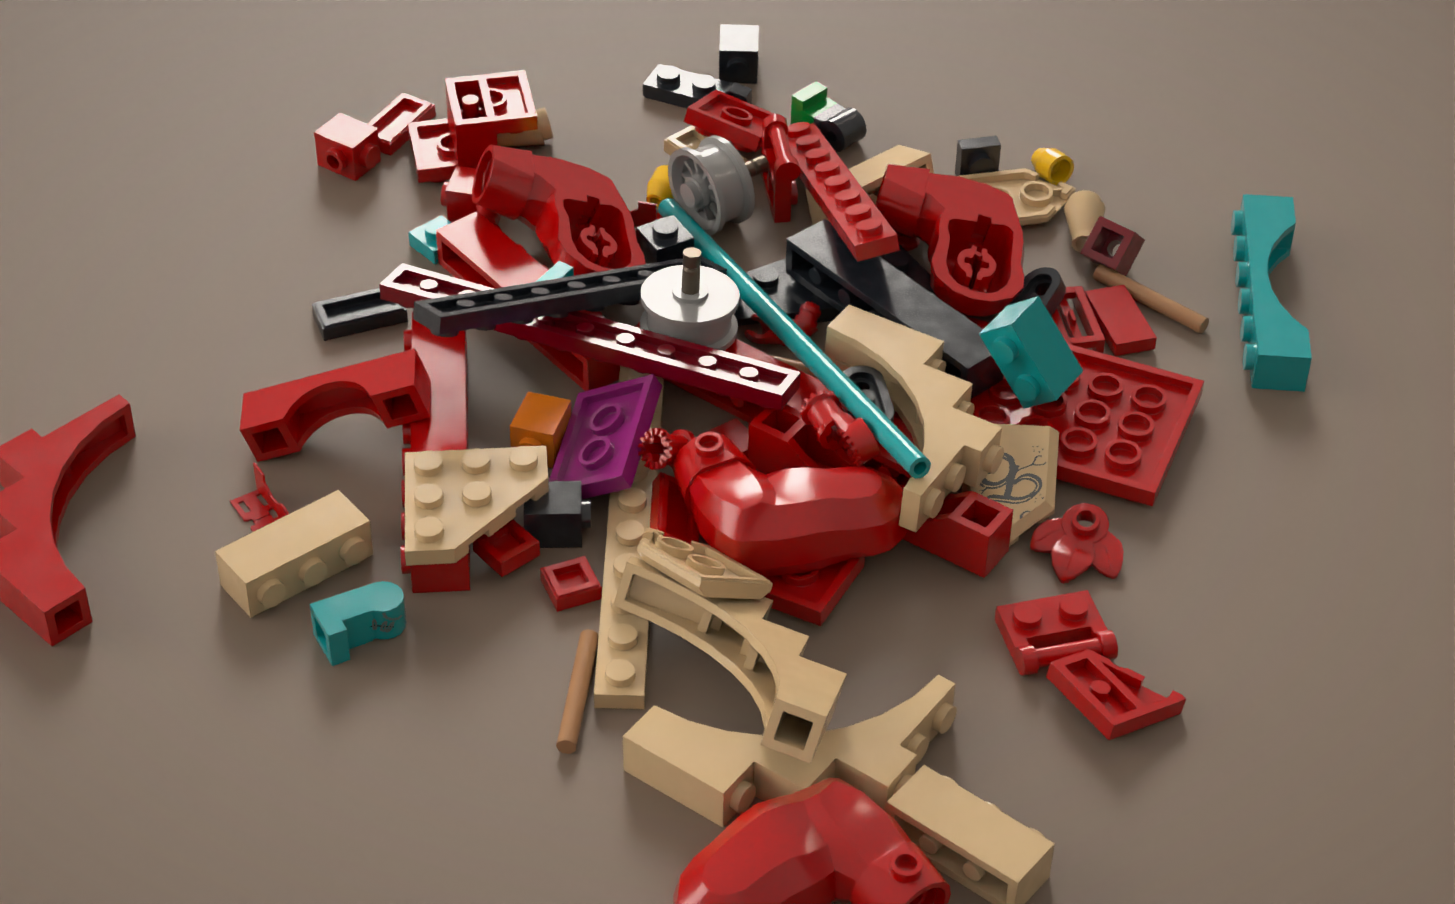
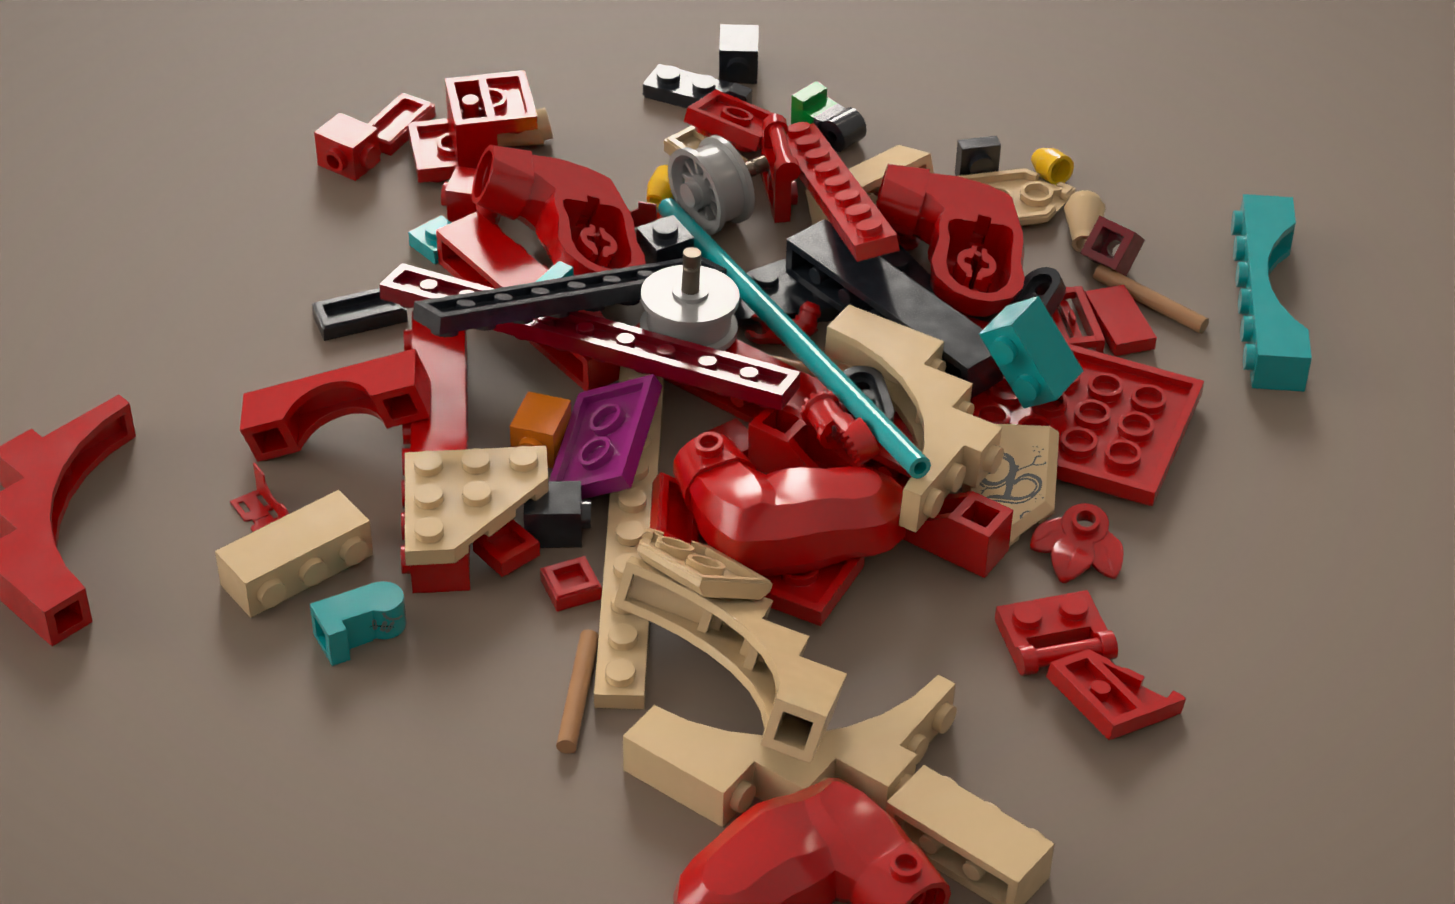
red connector [638,428,695,470] -> none

